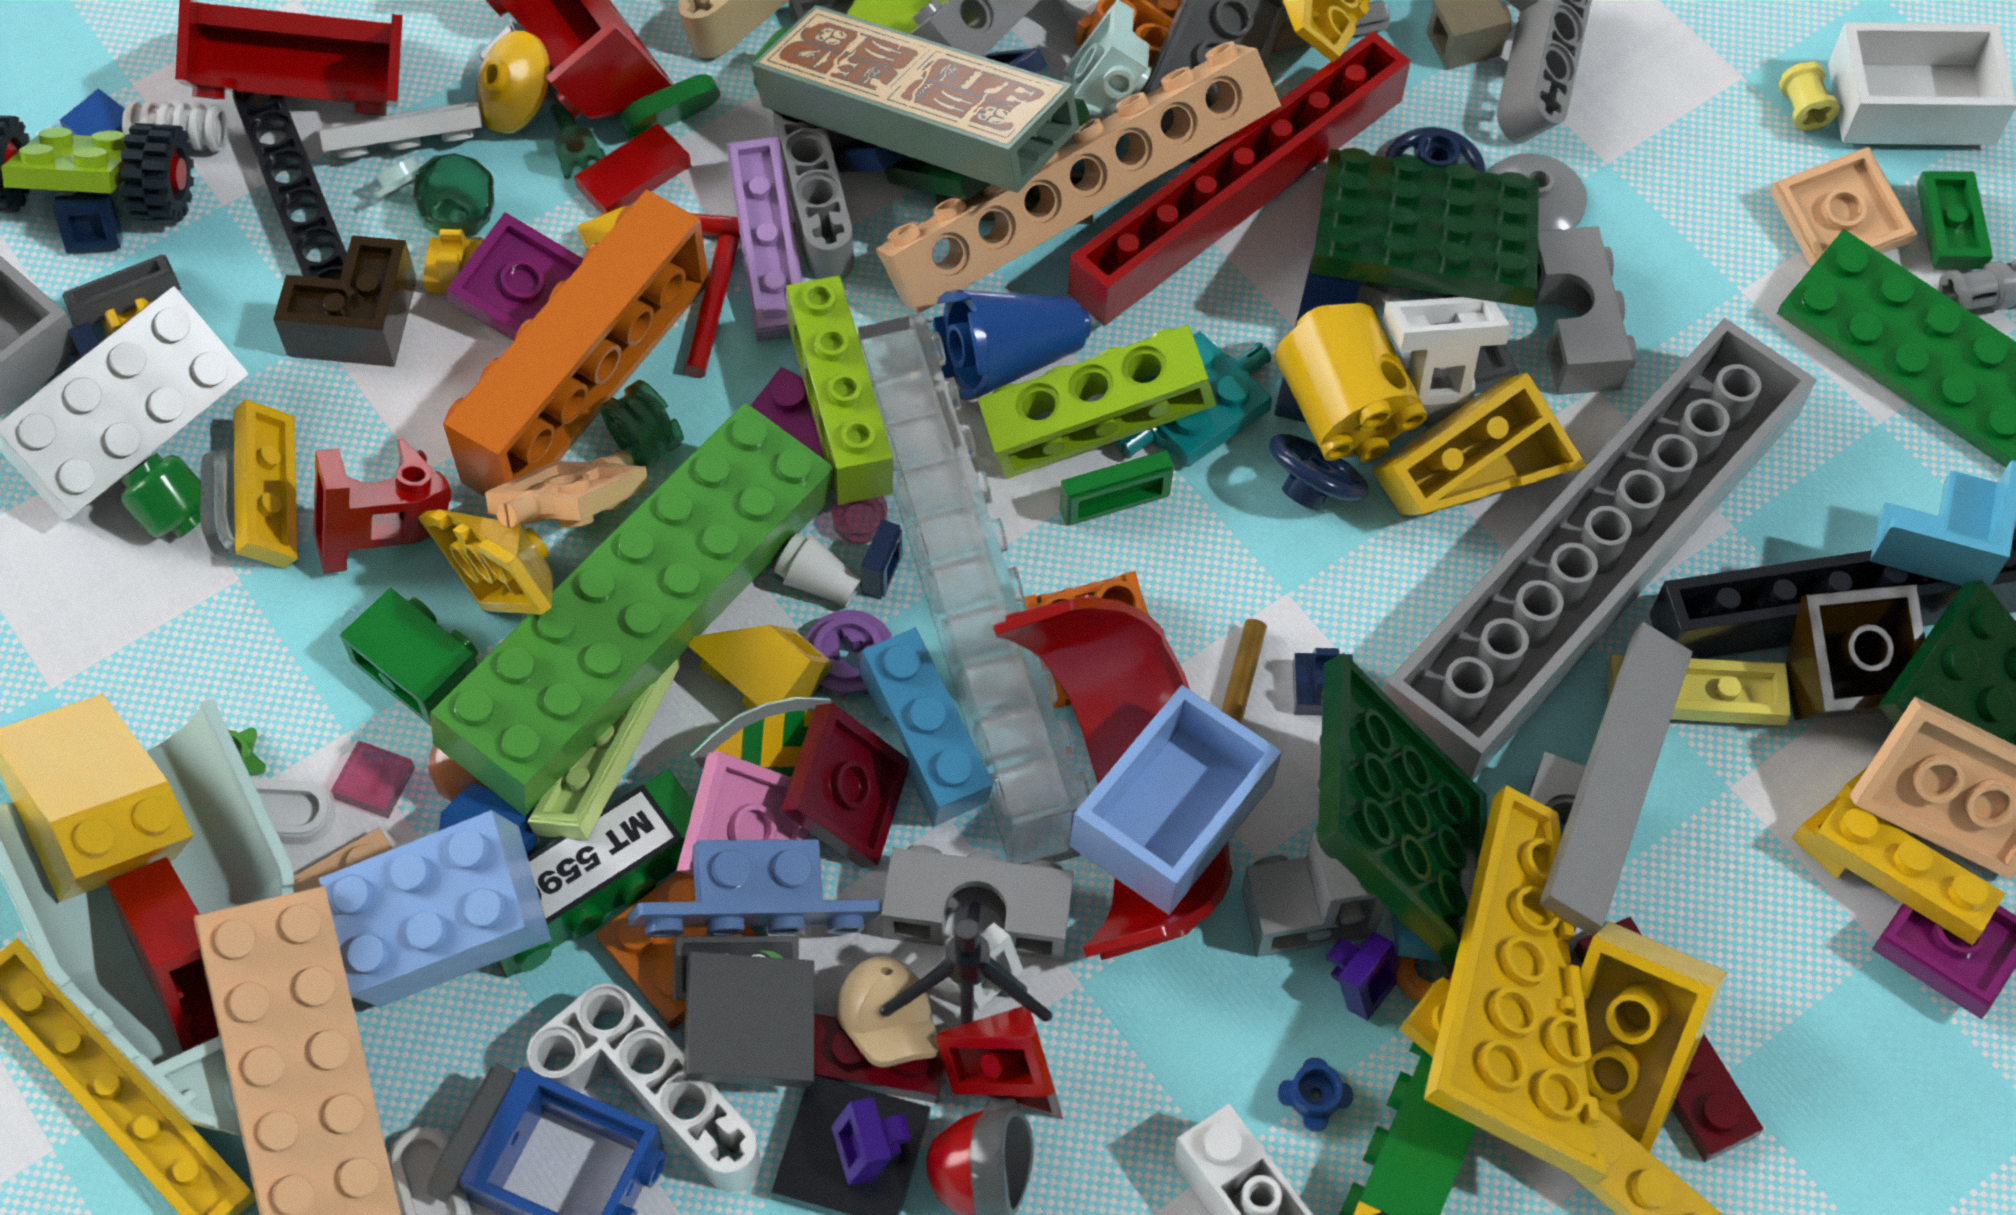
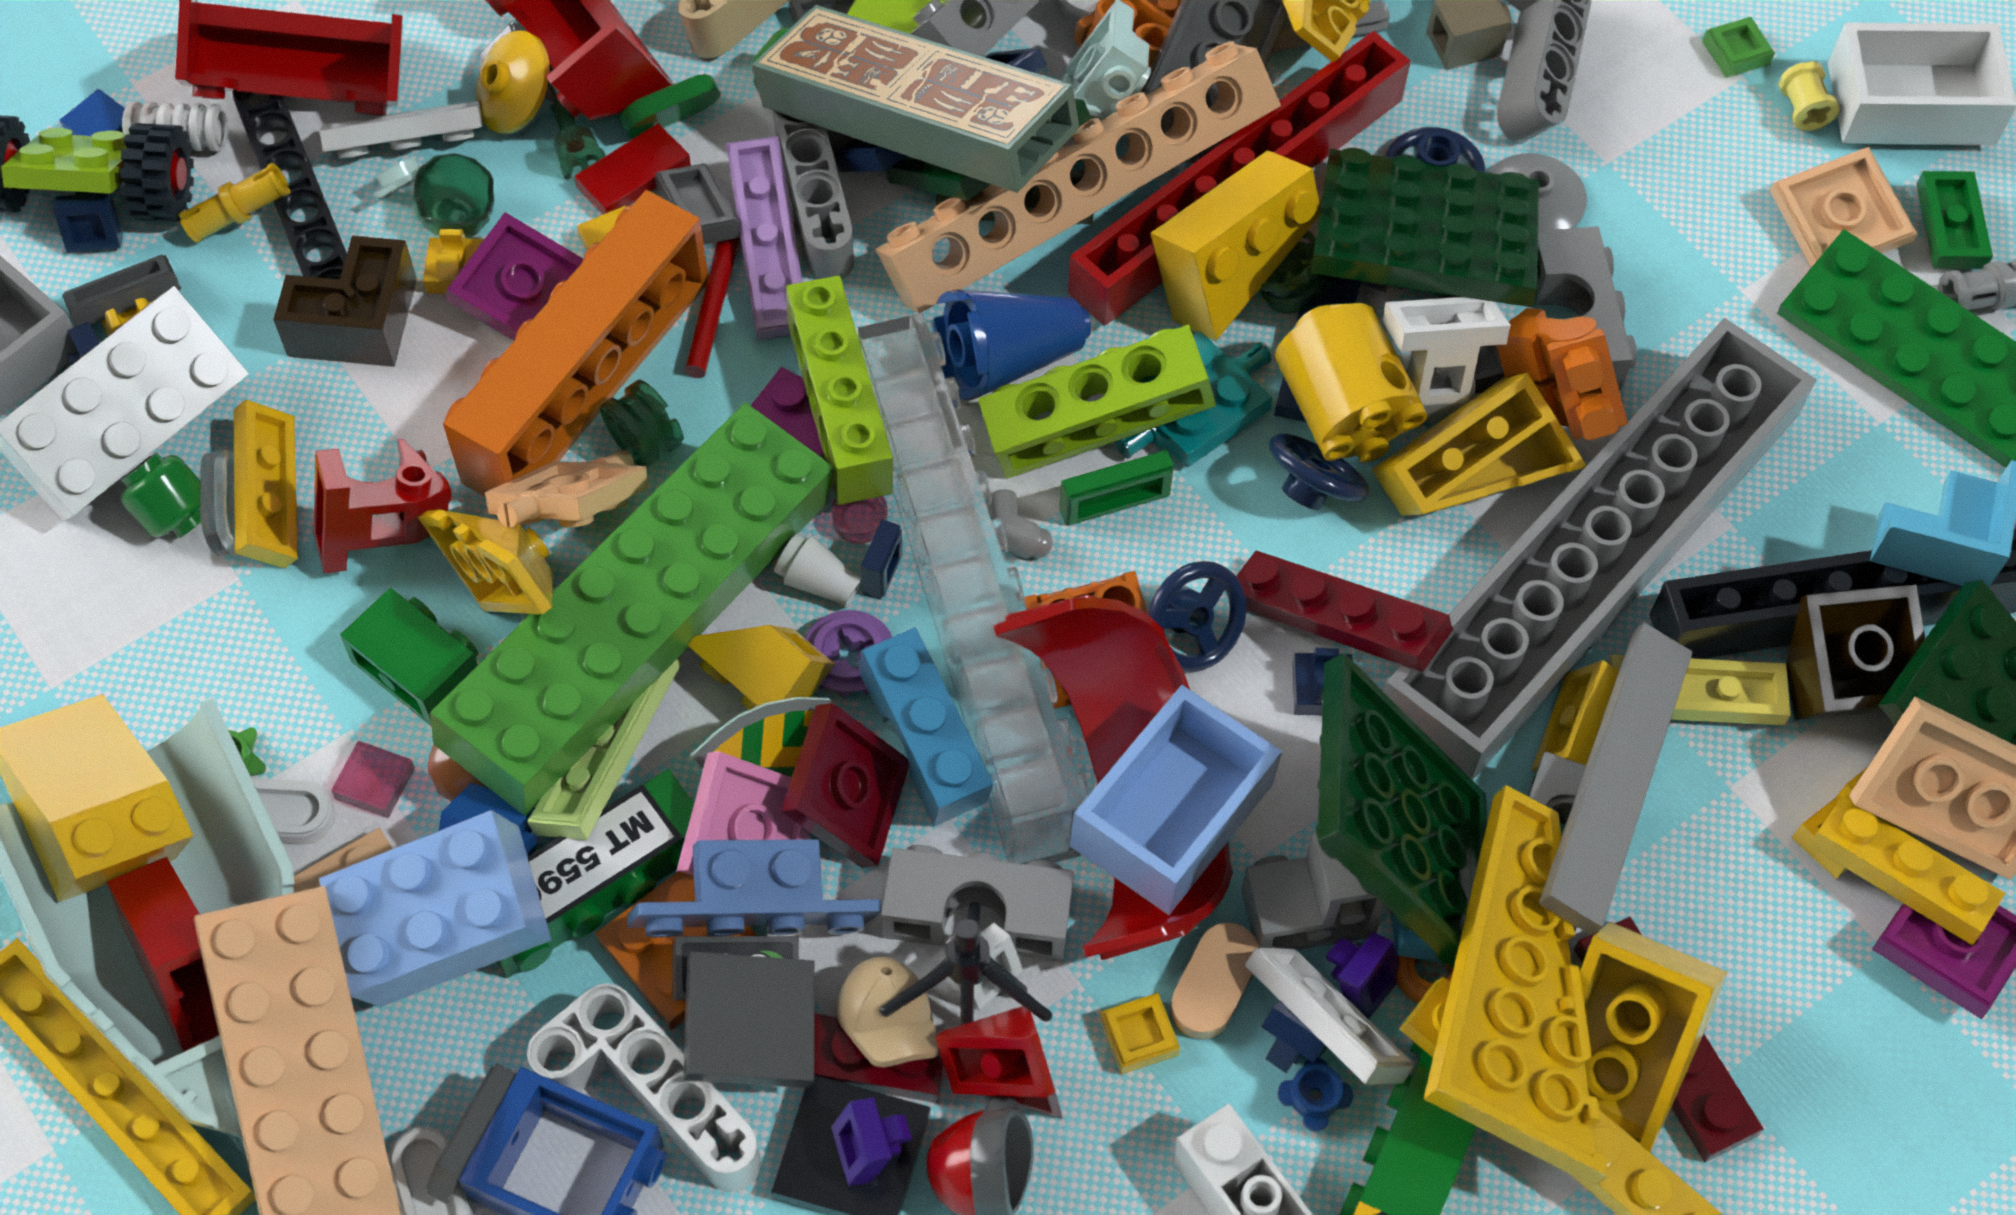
pearl gold bar [1221,619,1267,724] -> none
none -> yellow pin [179,163,291,243]
none -> dark grey tile [655,163,739,244]
none -> light grey arm [989,489,1053,559]
none -> yellow tile [1100,993,1180,1075]
none -> dark blue piece [1148,561,1246,673]
none -> yellow wedge [1150,150,1321,341]
none -> light nougat tile [1170,923,1259,1039]
none -> dark red plate [1225,550,1453,672]
none -> white tile [1245,948,1414,1084]
none -> clear green wheel [1259,231,1333,314]
none -> dark blue tile [1261,1001,1329,1074]
none -> orange hips [1496,308,1628,440]
none -> yellow plate [1531,660,1619,772]
none -> bright green tile [1702,17,1775,78]

